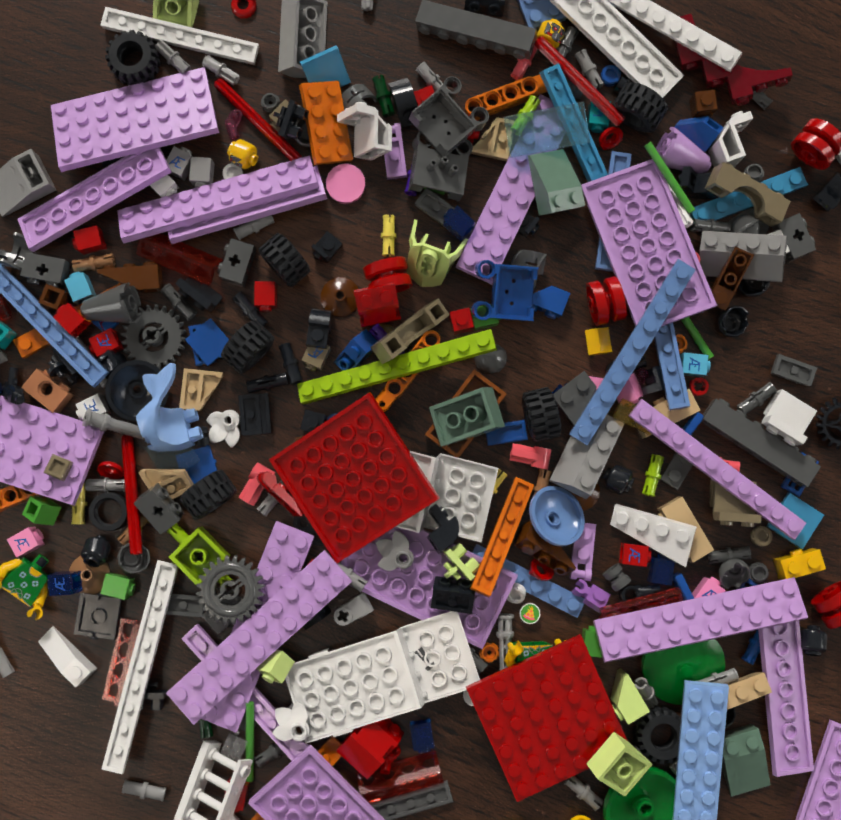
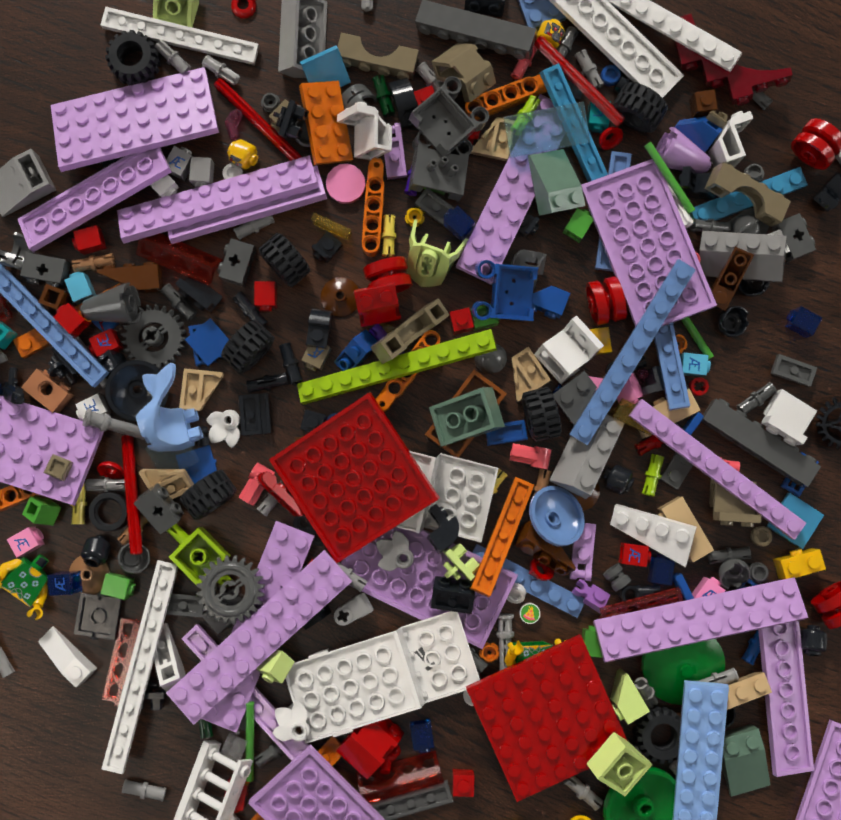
none -> white slope [154,623,186,692]
none -> clear yellow tile [311,212,352,240]
none -> dark tan arch [338,32,419,80]
none -> orange piece [362,157,385,257]
none -> yellow plate [405,208,425,227]
none -> dark tan piece [432,43,496,102]
none -> red brick [452,769,474,797]
none -> tan wing [512,347,551,402]
none -> white piece [534,316,604,384]
none -> bright green brick [562,208,593,243]
none -> red pin [634,435,664,456]
none -> dark tan tile [706,111,728,129]
none -> clear blue brick [785,306,822,338]

